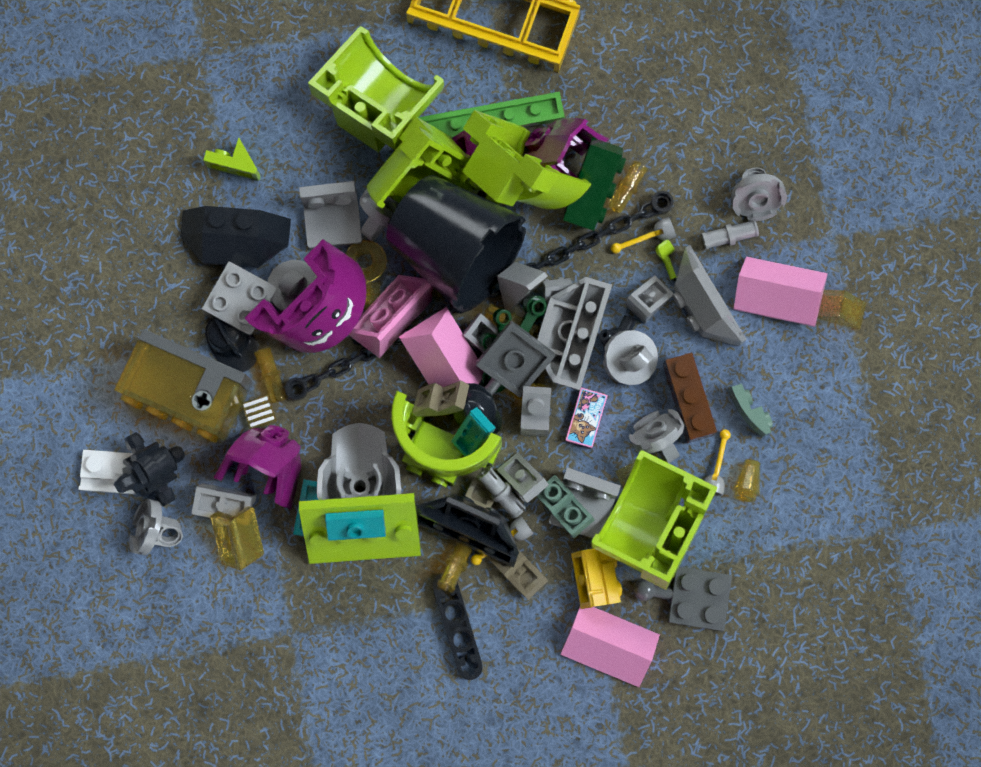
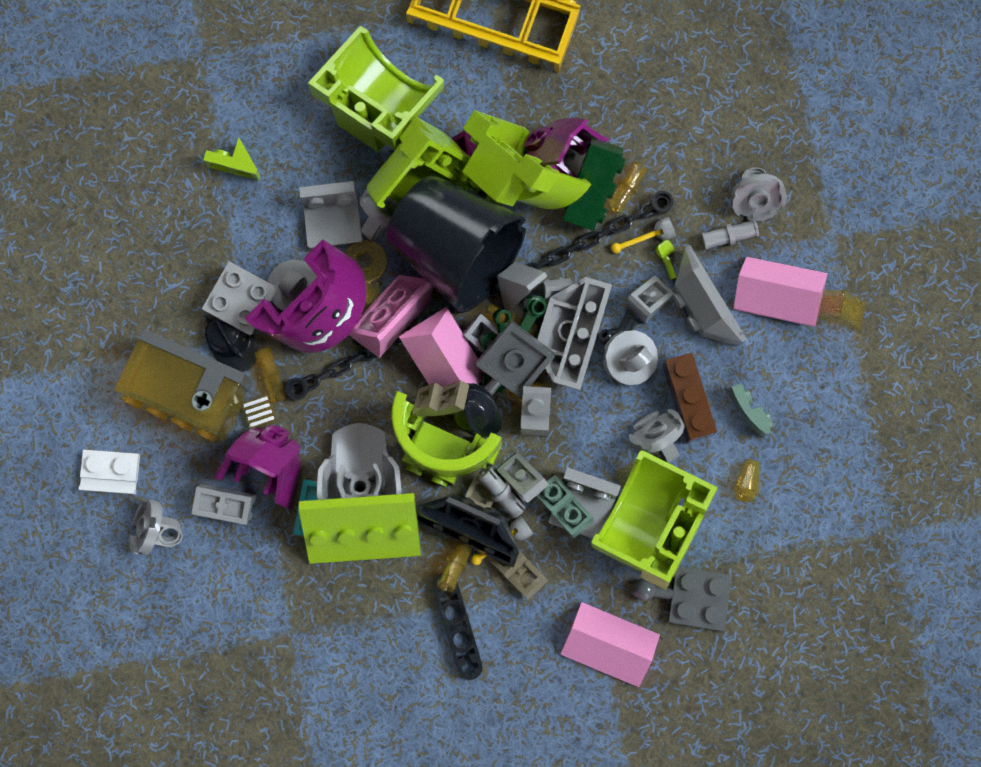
black piece [114,432,185,507] -> none
black wedge [180,206,291,268] -> none
clear yellow panel [210,506,264,571] -> none
teal plate [325,510,386,541] -> none
bright green plate [419,92,565,138] -> none
teal plate [451,407,496,457] -> none
tile [565,388,608,449] -> none
yellow brick [571,549,622,609] -> none
hinge [704,429,731,496] -> none

